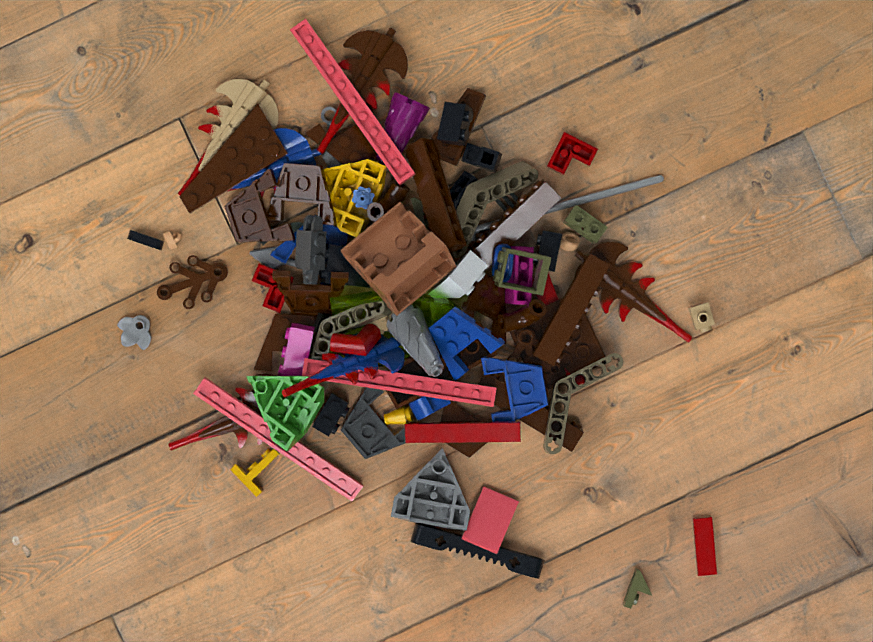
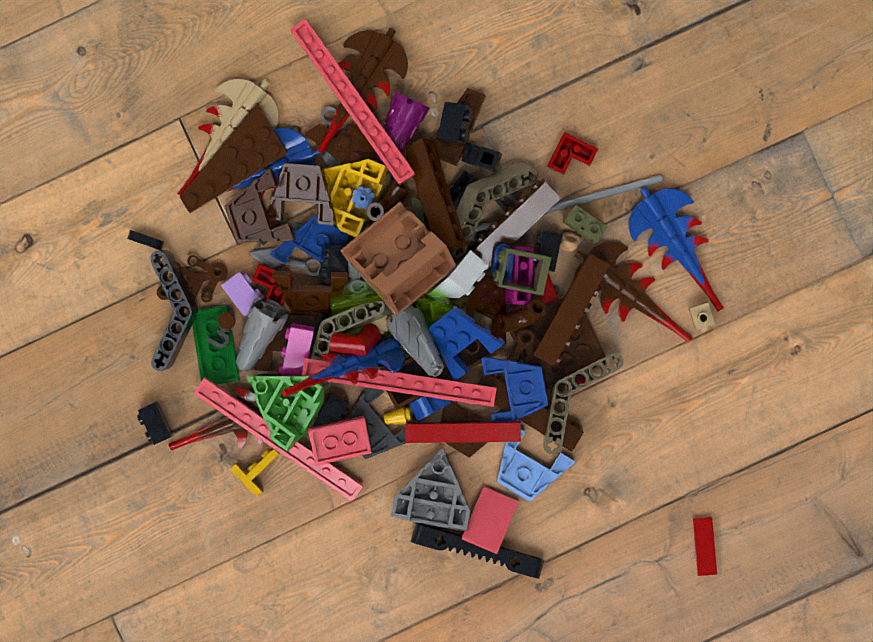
light grey plate [117,315,152,350] -> none
light nougat tile [163,231,182,251] -> none
dark grey hinge [295,215,326,284] -> none
olive slope [623,568,652,609] -> none
none -> black brick [137,401,174,445]
none -> black beam [151,250,198,371]
none -> green tile [192,305,240,385]
none -> leg [207,312,236,348]
none -> lavender brick [221,272,264,317]
none -> light grey cone [236,298,289,372]
none -> coral tile [308,416,372,466]
none -> light grey bar [347,262,375,294]
none -> light blue wing [497,429,575,501]
none -> blue animal [629,187,724,312]

